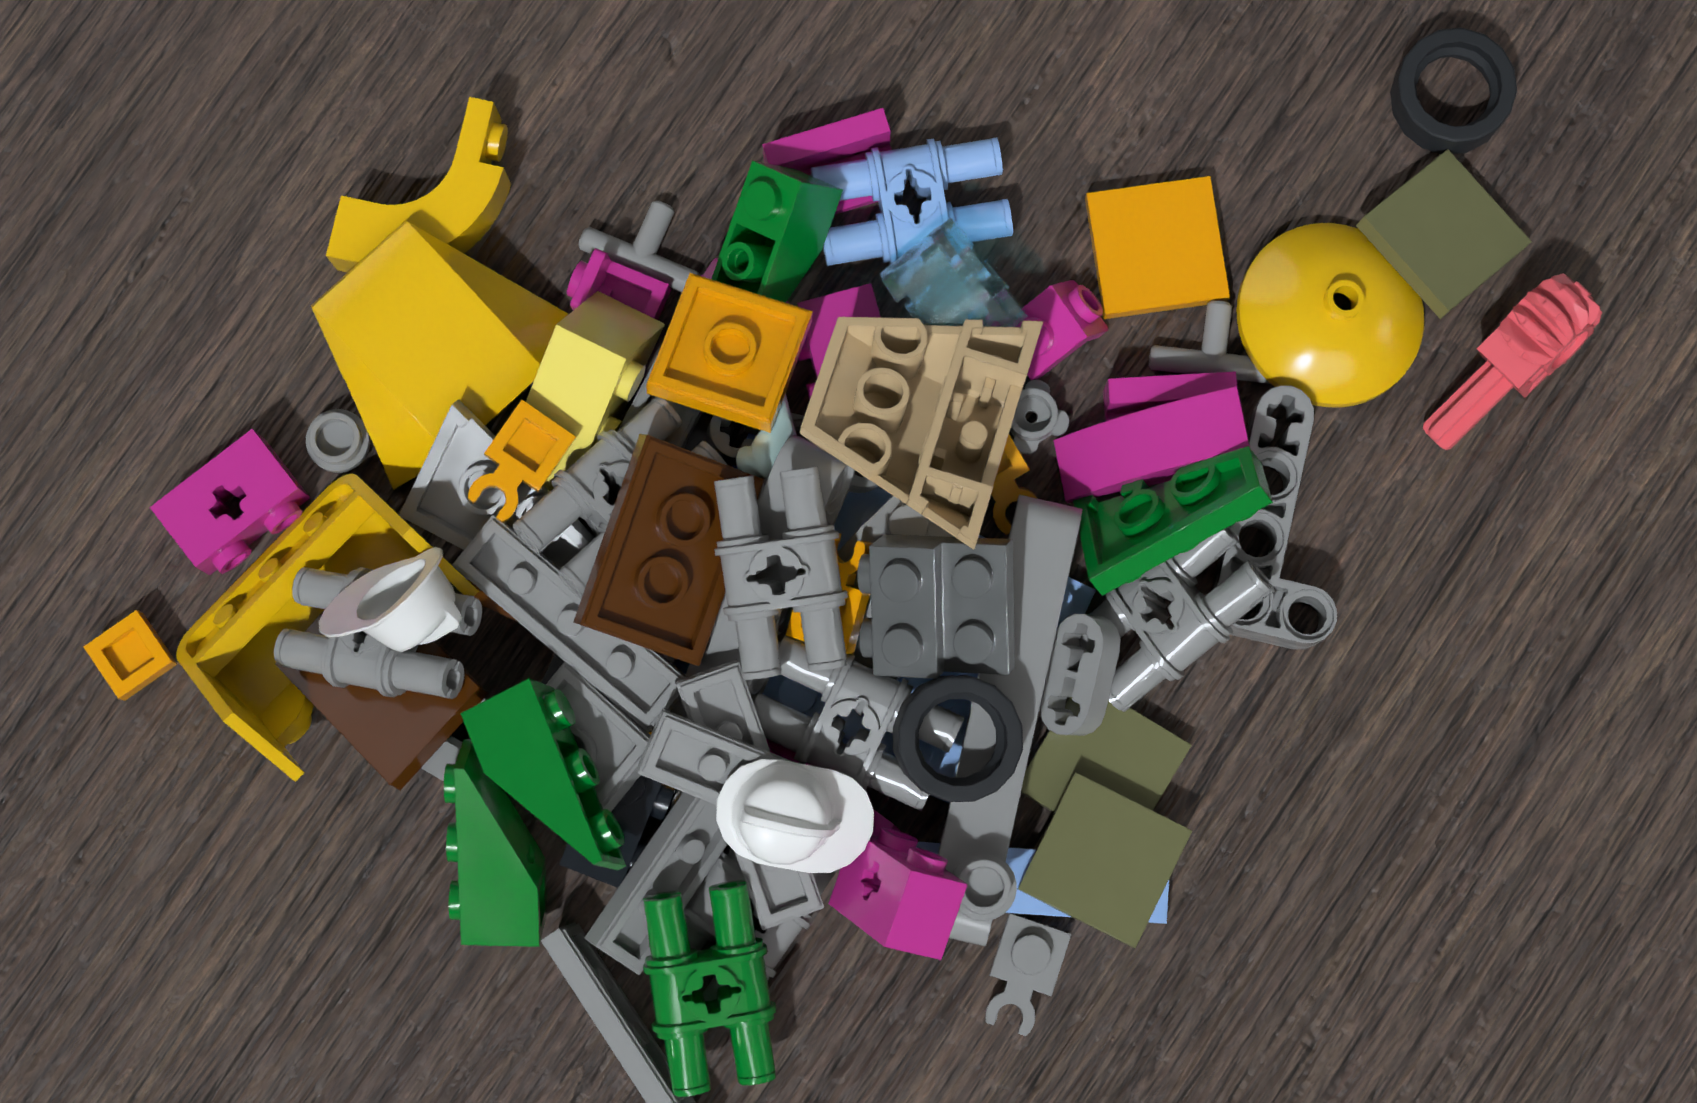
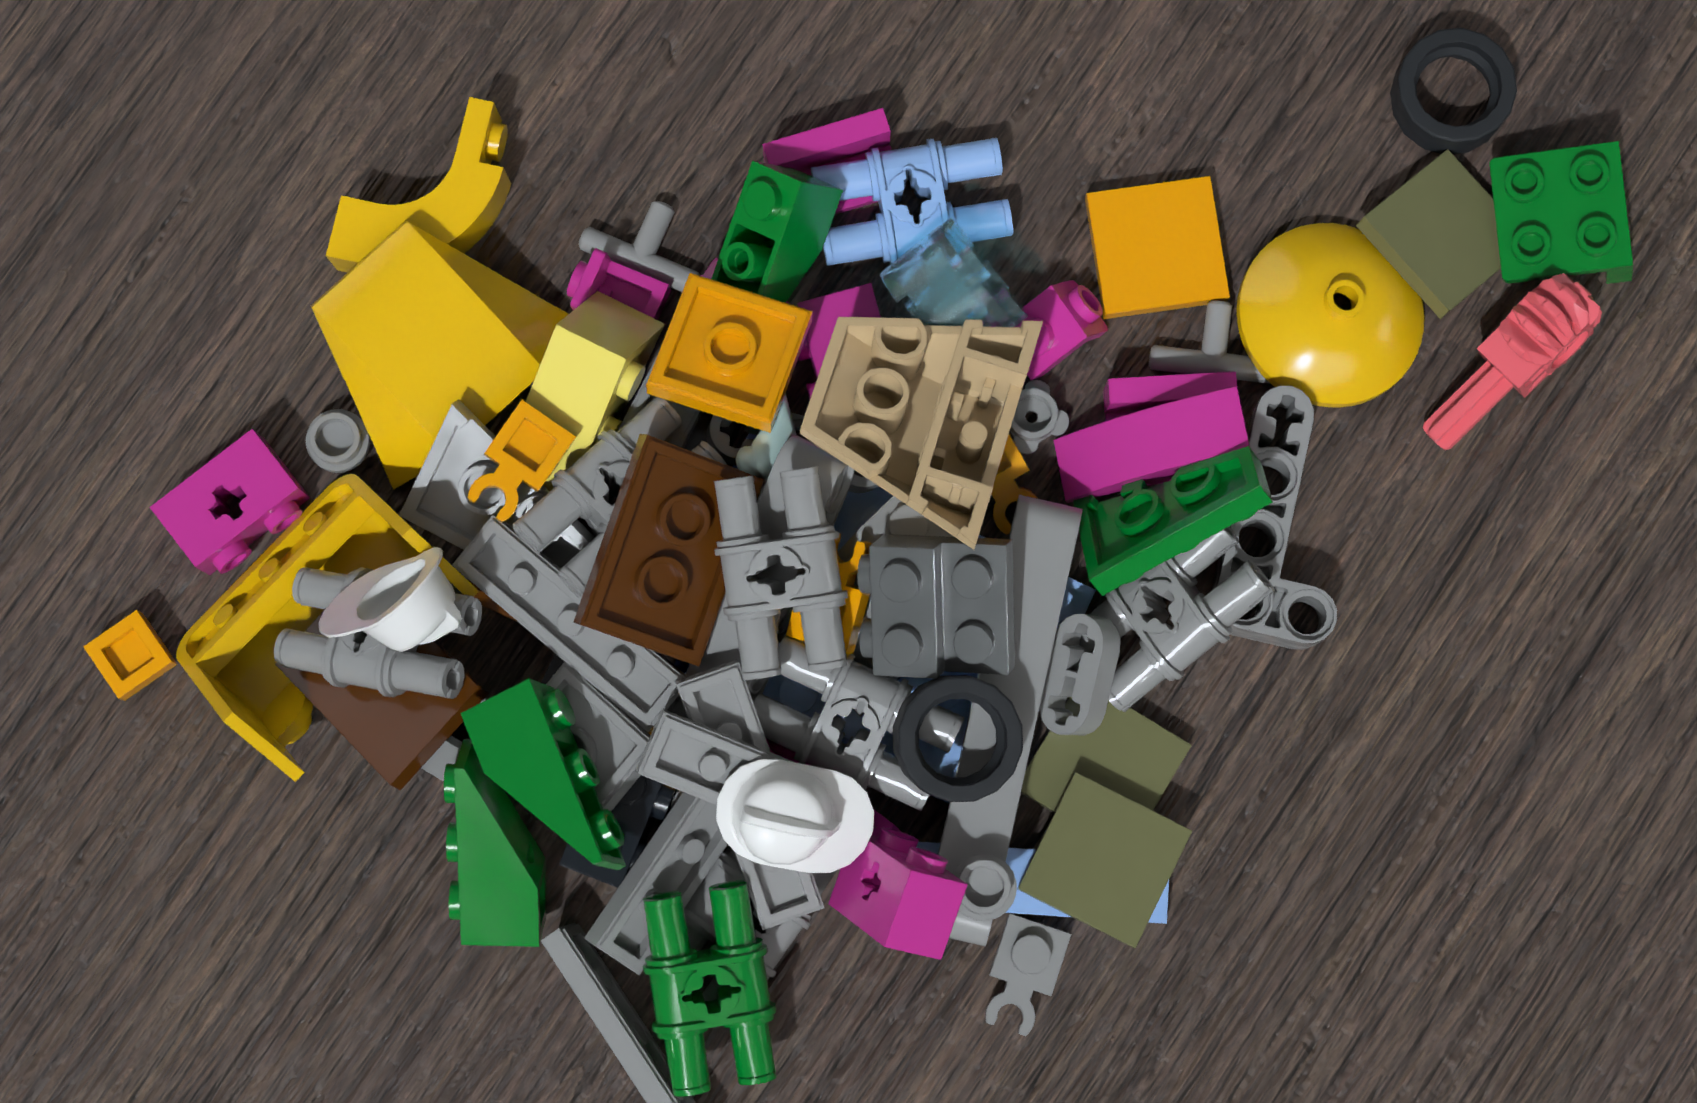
none -> green bracket [1490,141,1633,284]

